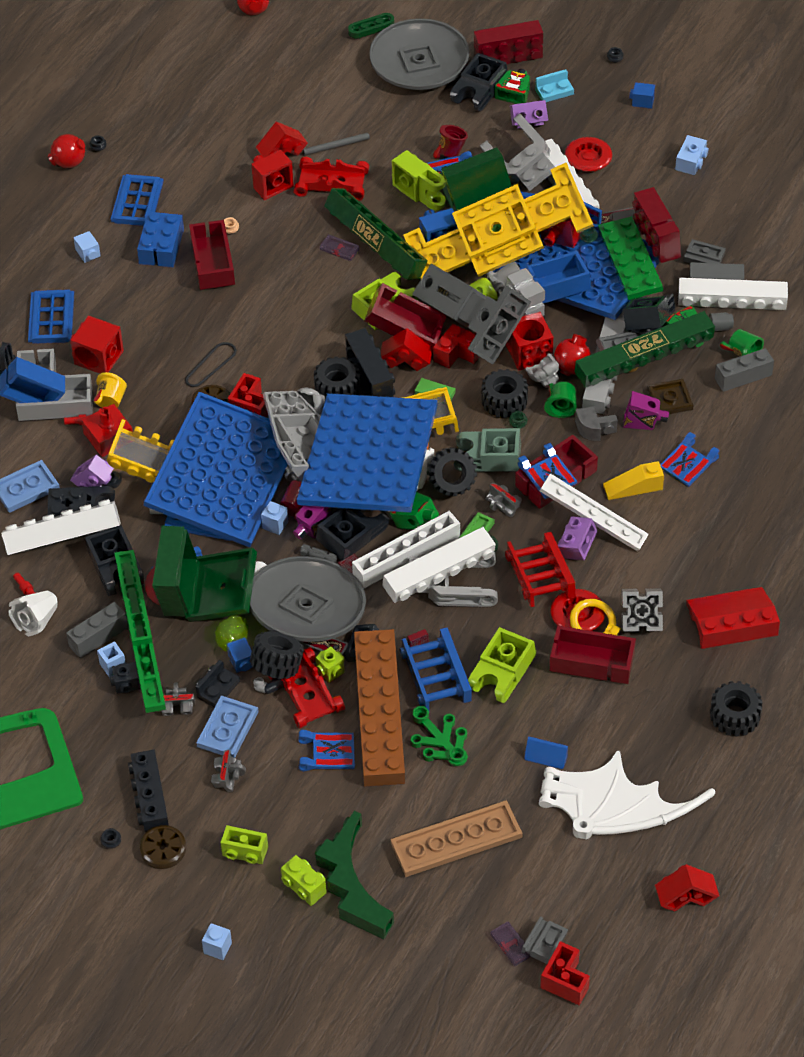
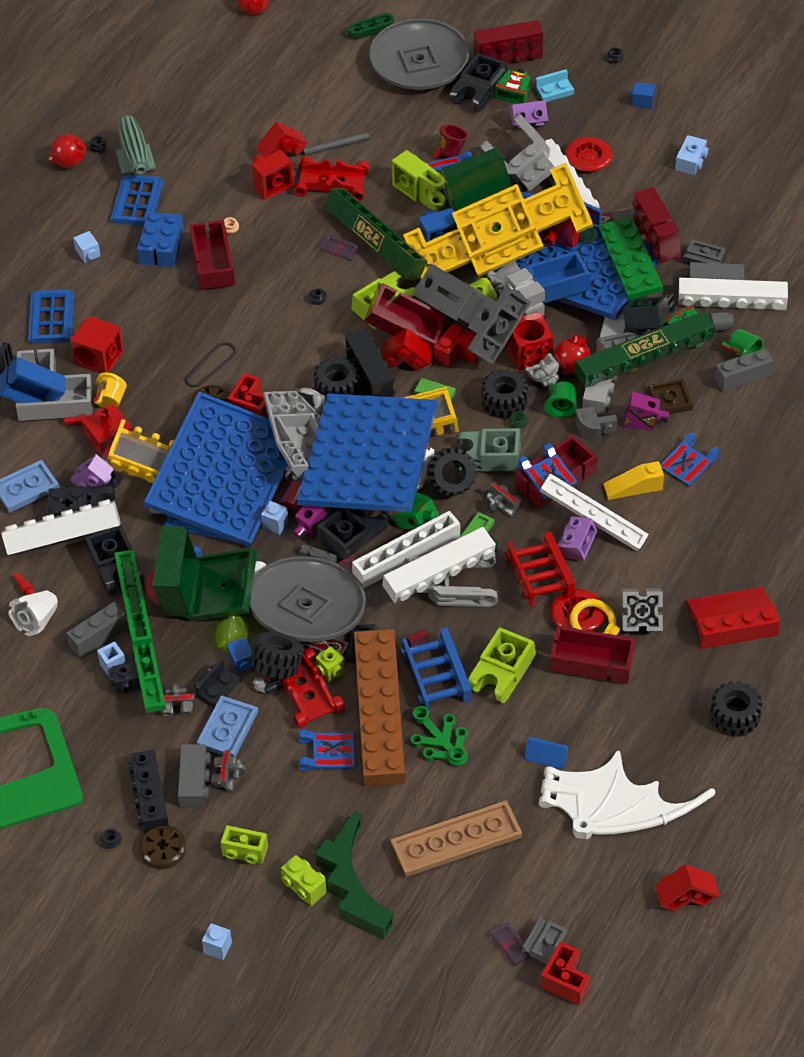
none -> sand green plate [115,115,156,176]
none -> dark grey brick [178,744,211,807]
none -> black plate [309,288,327,305]

